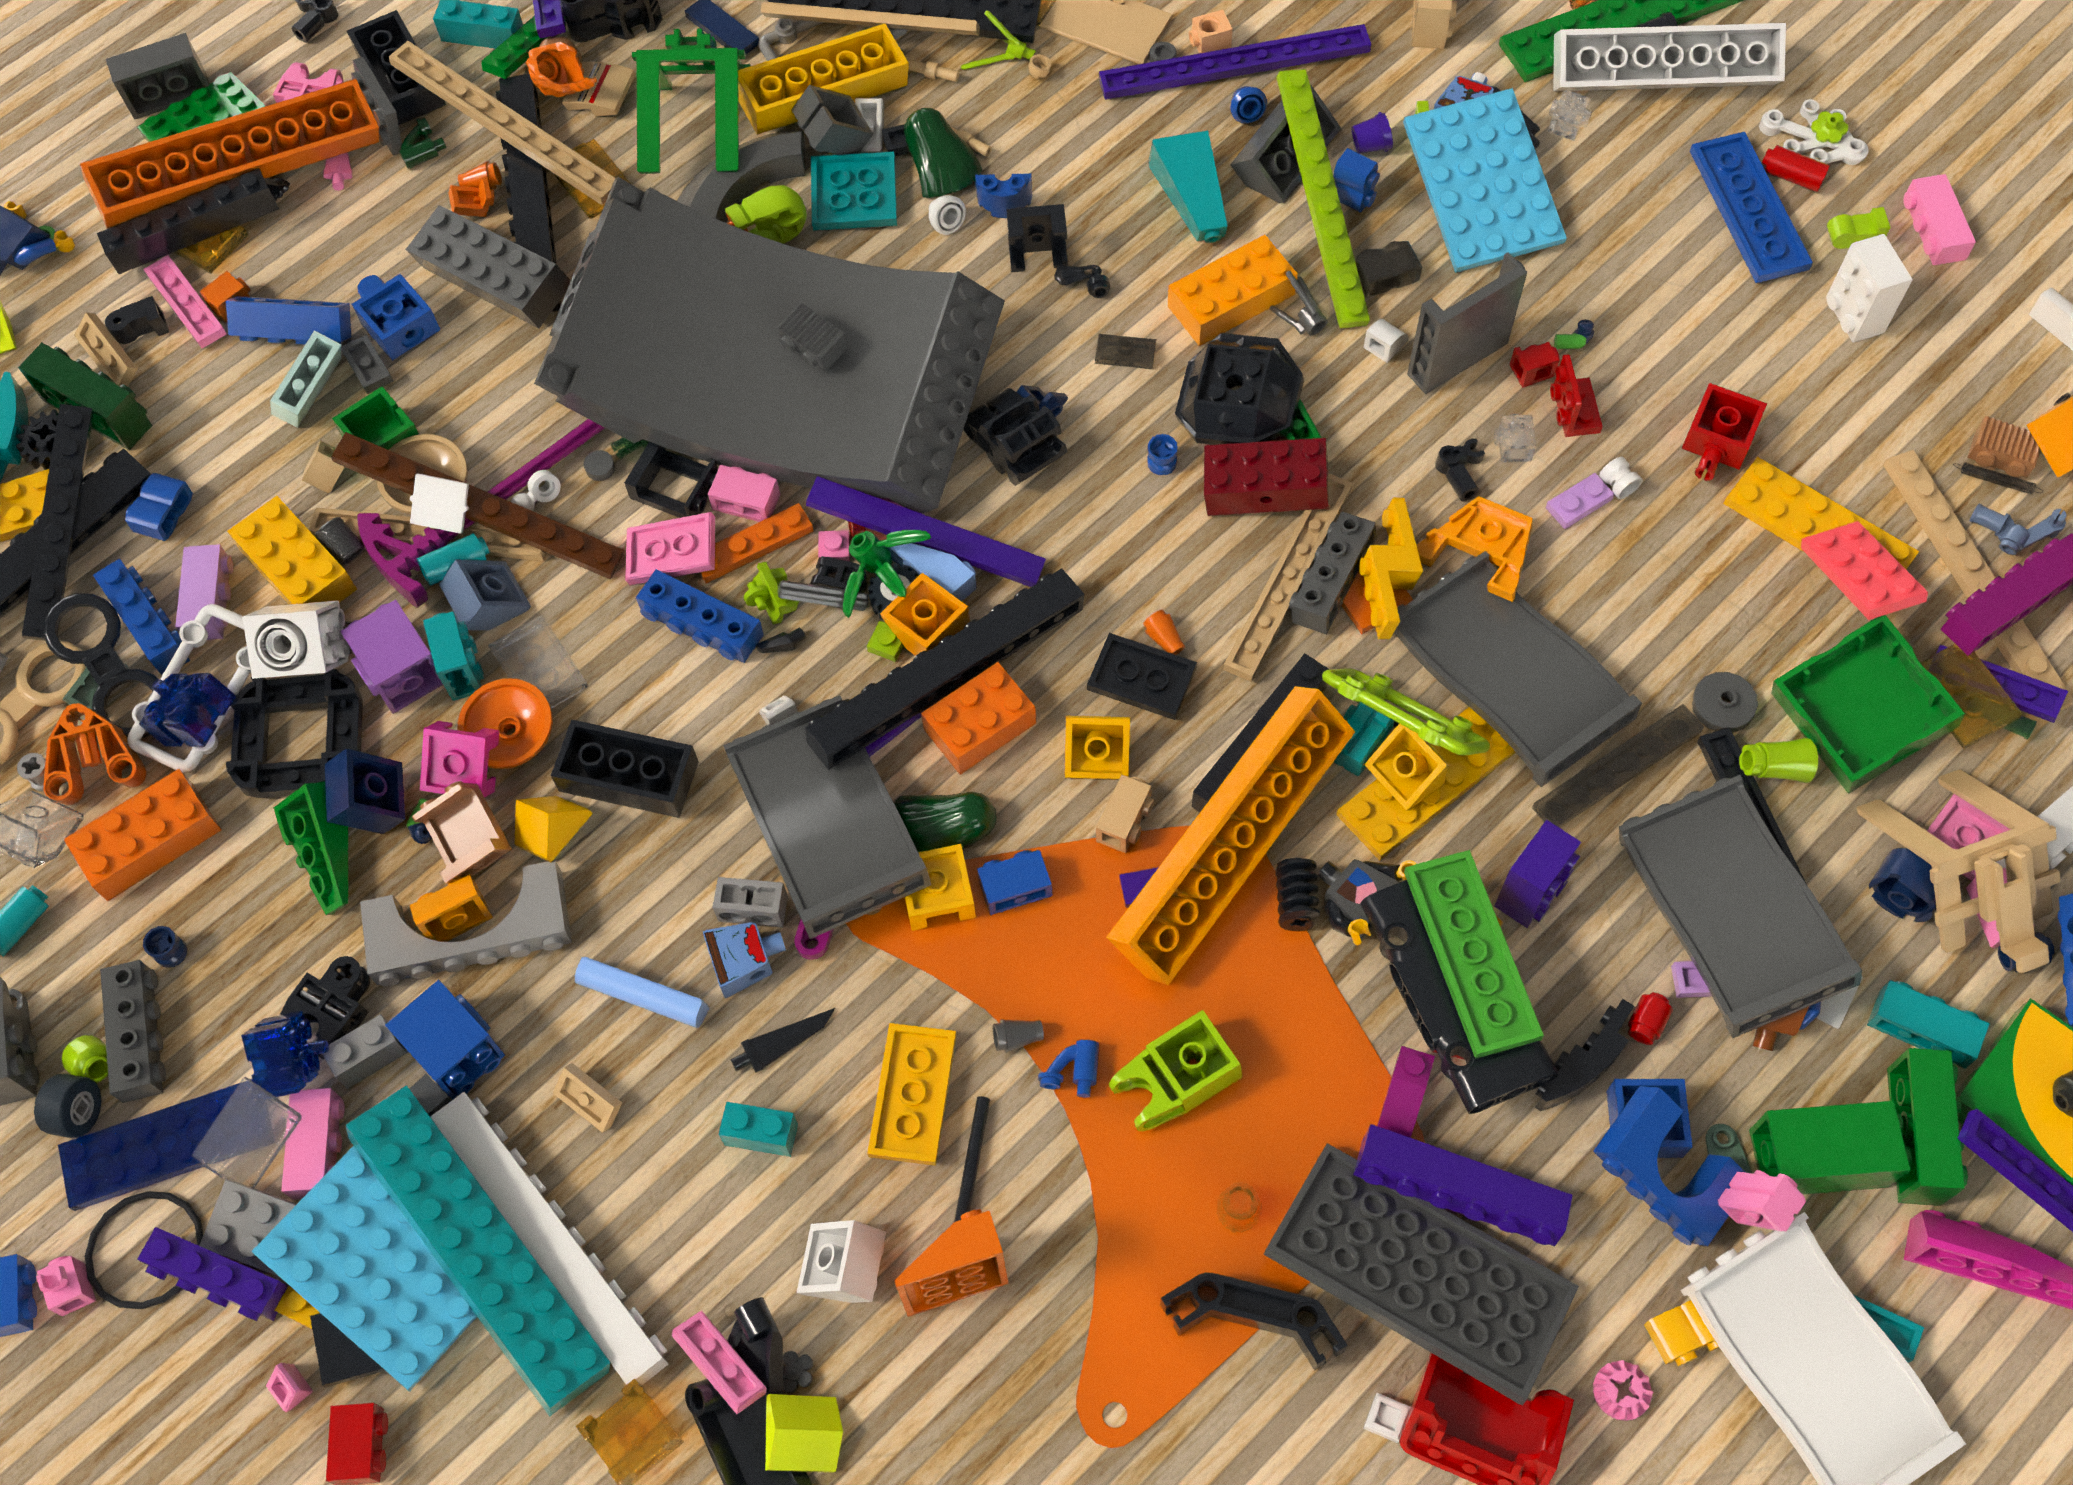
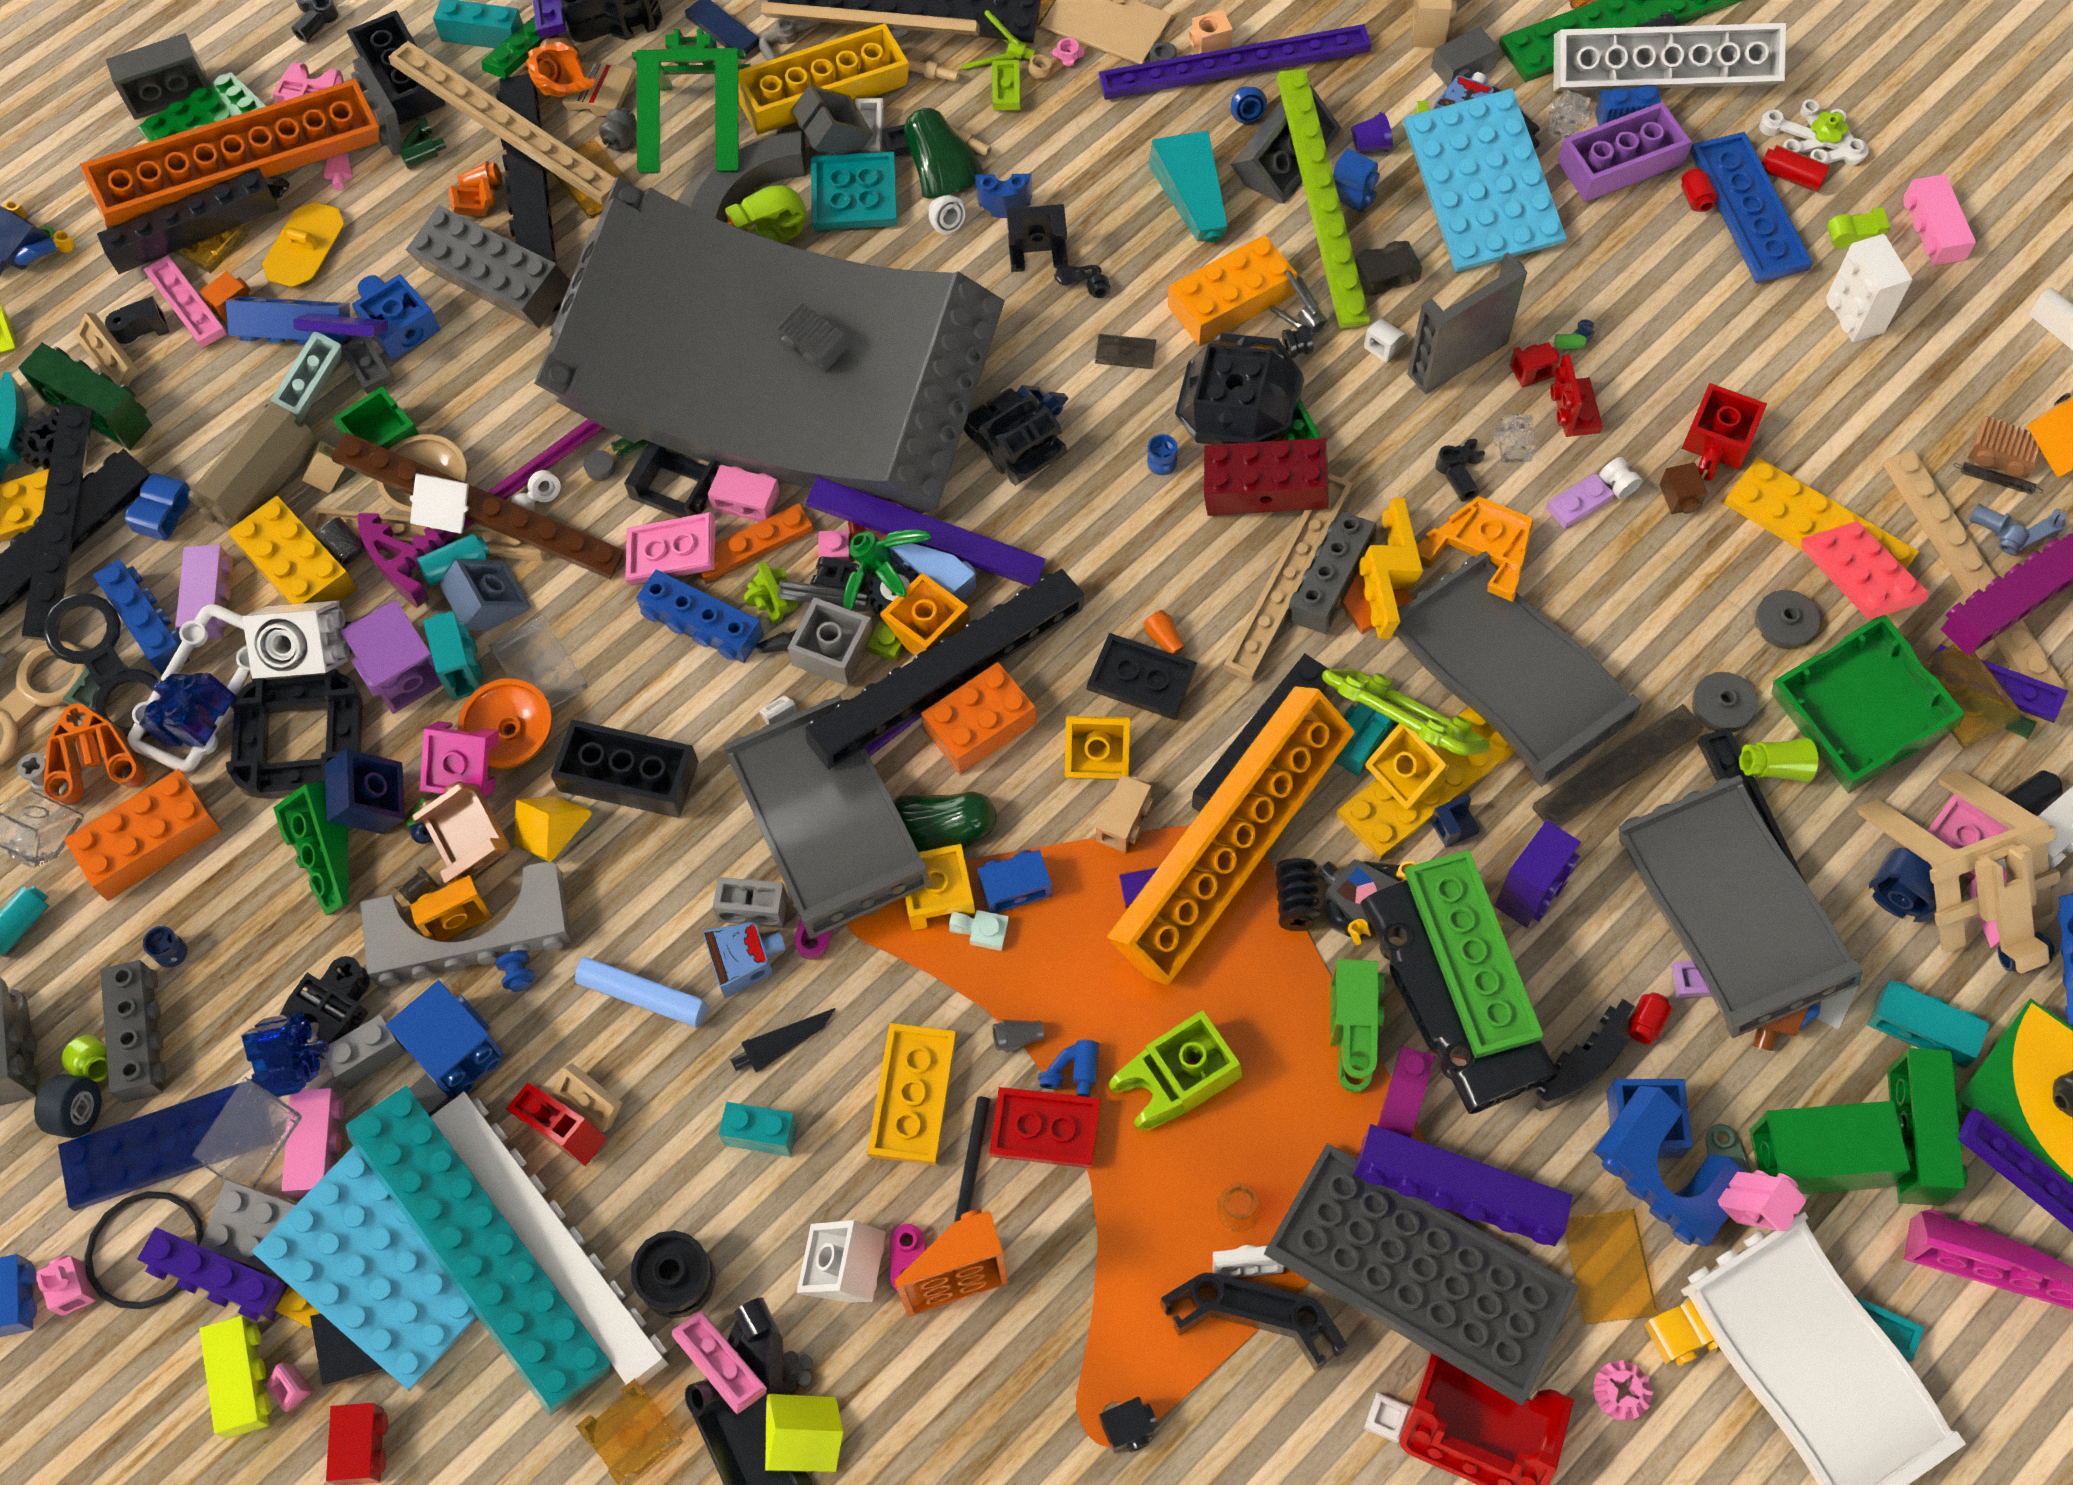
none -> dark tan brick [187,402,318,531]
none -> neon yellow brick [199,1315,272,1439]
none -> yellow shield [262,201,344,288]
none -> dark purple tile [293,314,389,337]
none -> clear smoke bush [395,866,440,904]
none -> blue wheel [495,950,535,992]
none -> red slope [506,1082,607,1167]
none -> dark grey piece [599,108,637,150]
none -> black wheel [631,1230,716,1319]
none -> light grey brick [787,597,873,686]
none -> dark pink plate [890,1224,926,1294]
none -> light aqua plate [949,910,1009,951]
none -> red plate [989,1087,1101,1169]
none -> lime plate [992,60,1020,111]
none -> bright pink plate [1052,38,1085,66]
none -> black brick [1099,1396,1157,1454]
none -> white plate [1212,1245,1284,1278]
none -> black wheel [1282,325,1314,358]
none -> bright green brick [1330,959,1384,1093]
none -> dark blue panel [1430,794,1480,848]
none -> dark grey brick [1431,27,1499,87]
none -> medium lavender brick [1557,102,1692,202]
none -> clear yellow piece [1565,1209,1658,1325]
none -> blue brick [1595,86,1661,126]
none -> reddish brown brick [1659,462,1708,514]
none -> red brick [1681,168,1718,212]
none -> dark grey plate [1755,590,1820,650]
none -> black brick [2003,770,2063,815]

